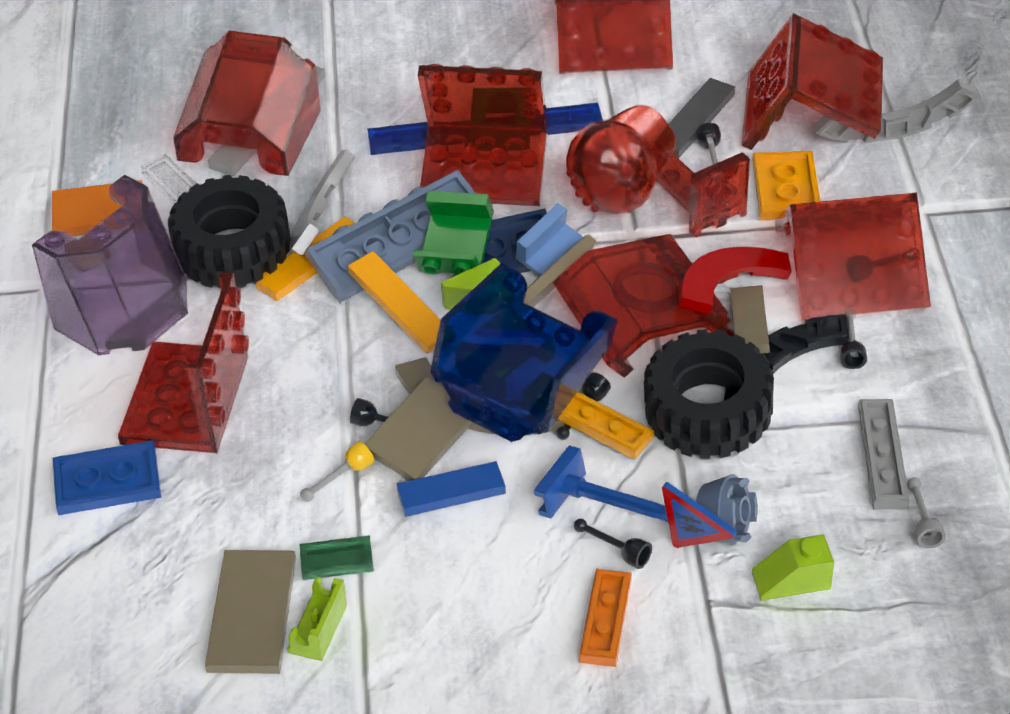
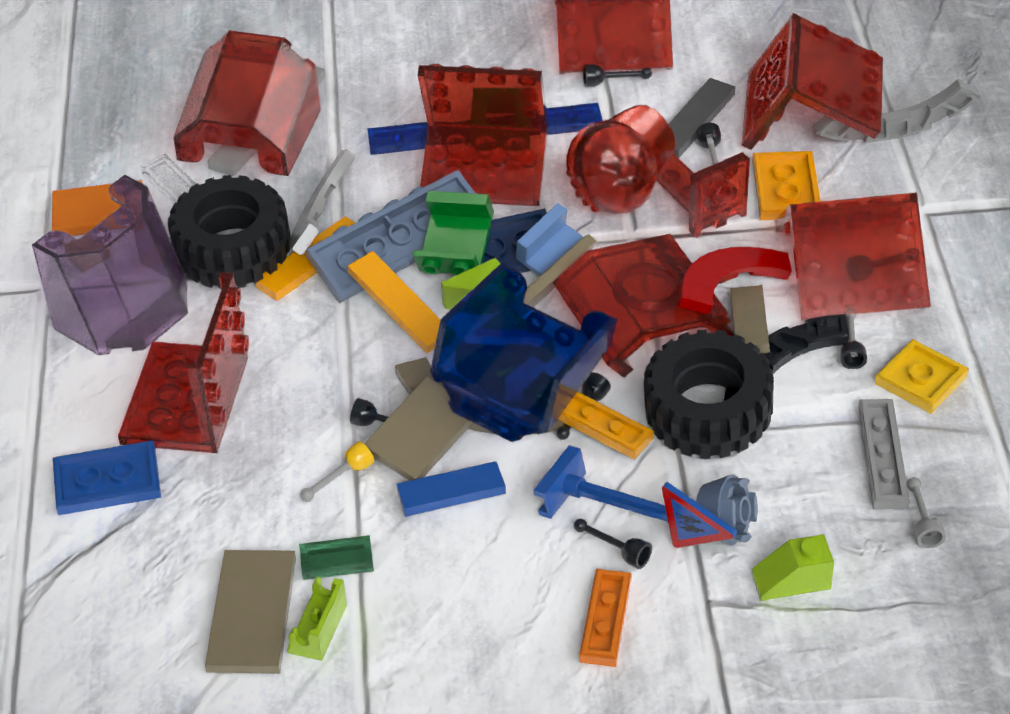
none -> black hinge [583,64,652,87]
none -> yellow tile [875,339,969,414]

